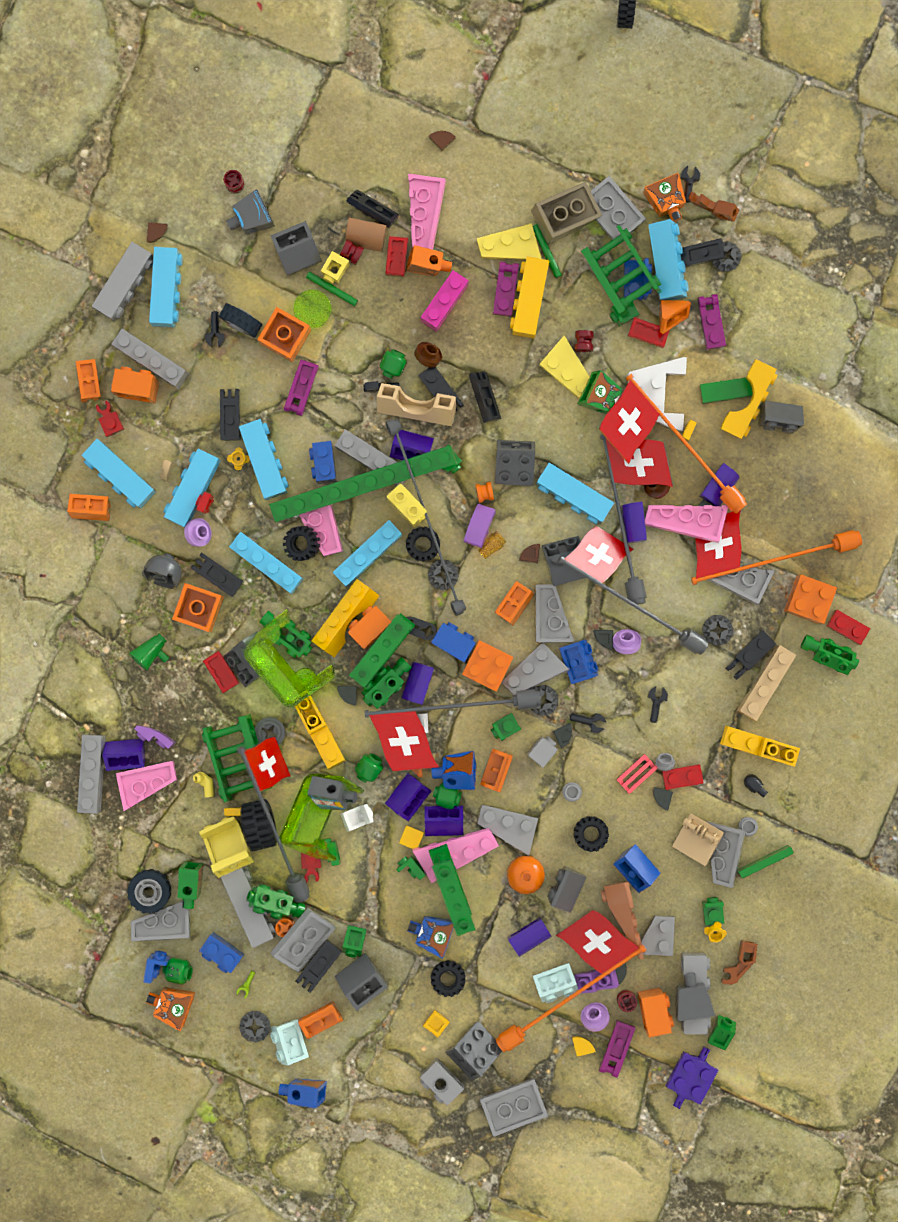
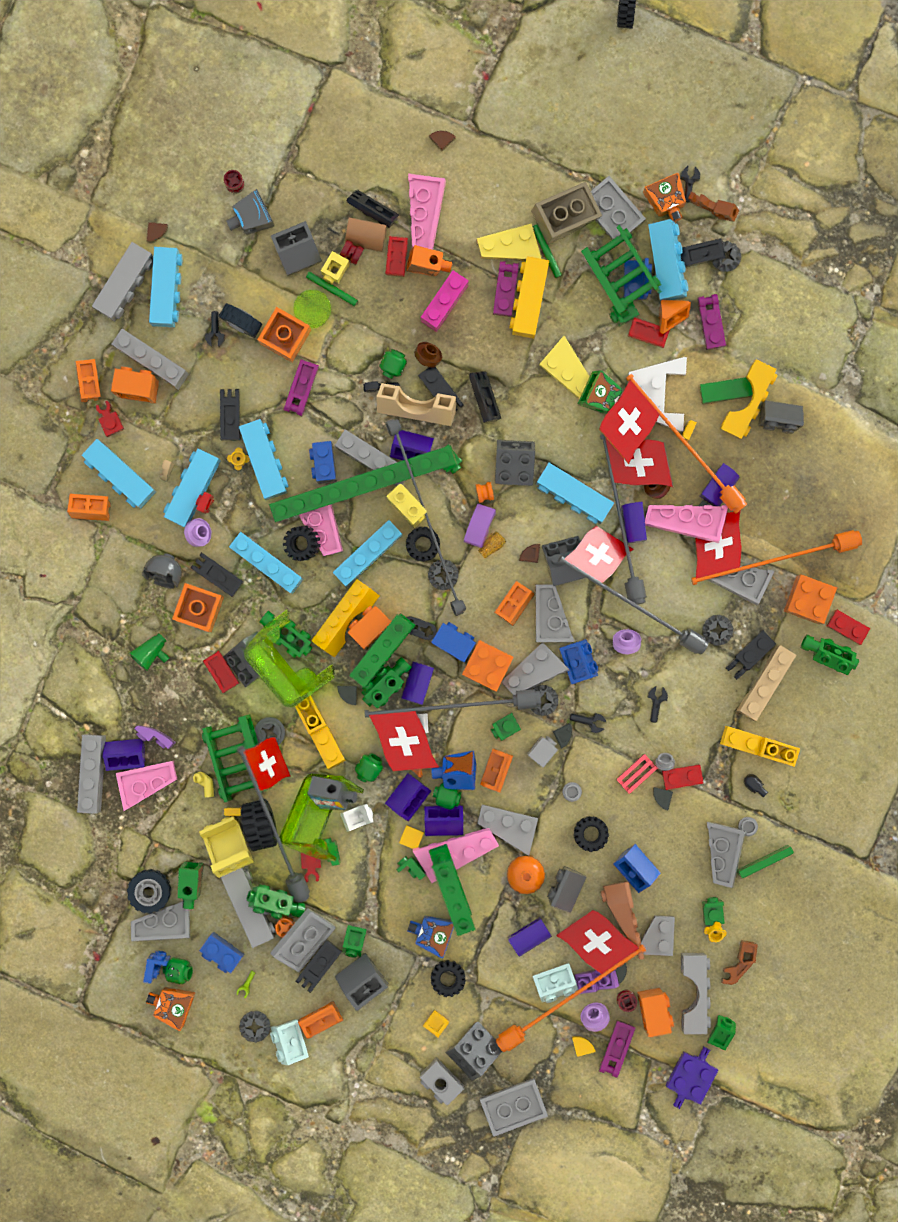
blue torso [279,1078,327,1108] -> none
dark red wheel [574,330,594,353] -> none
pearl dark grey tile [594,630,613,649] -> none
tan hinge [672,813,724,866] -> none
dark grey torso [675,973,715,1021] -> none

